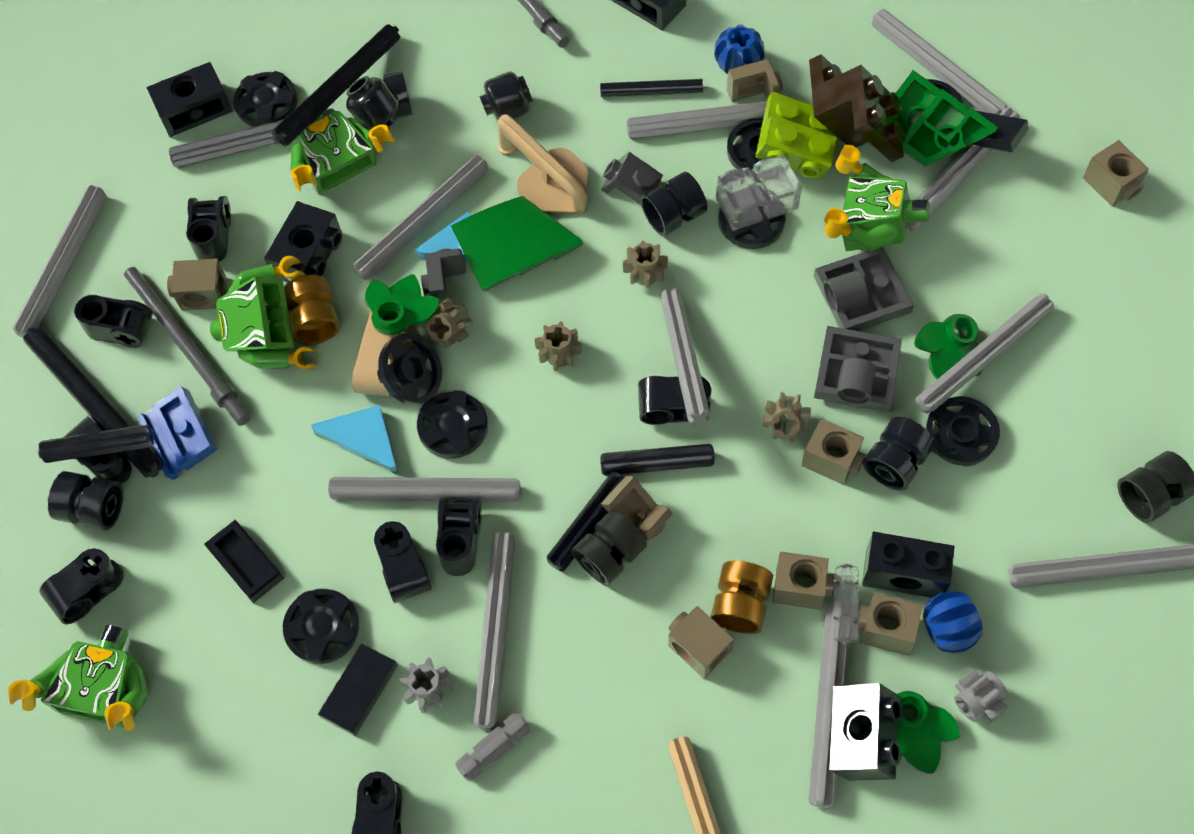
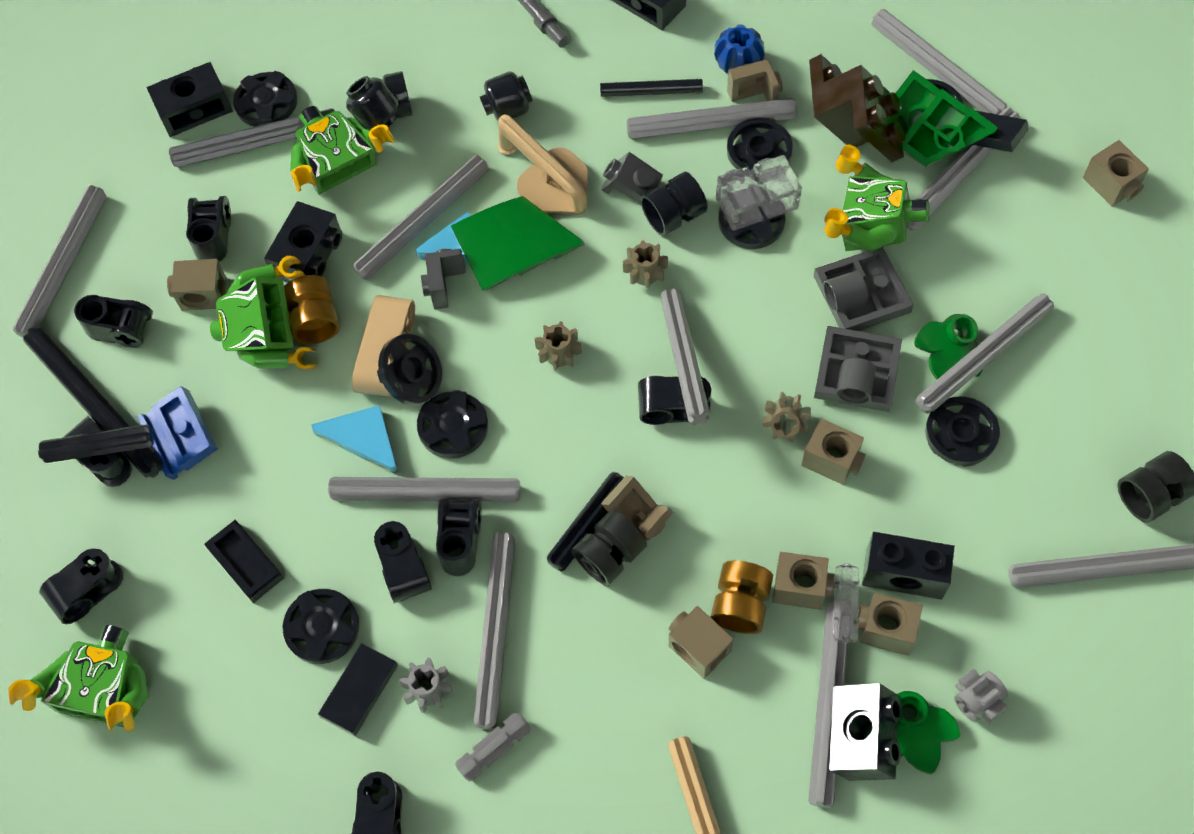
black wheel [48,471,123,530] -> none
dark grey bar [124,267,250,426] -> none
black axle [272,24,401,147] -> none
green plate [365,274,439,335] -> none
dark tan gear [424,298,473,348] -> none
black axle [600,444,715,476] -> none
lime plate [755,91,837,180] -> none
black wheel [863,416,935,491] -> none
blue piece [923,591,983,653] -> none

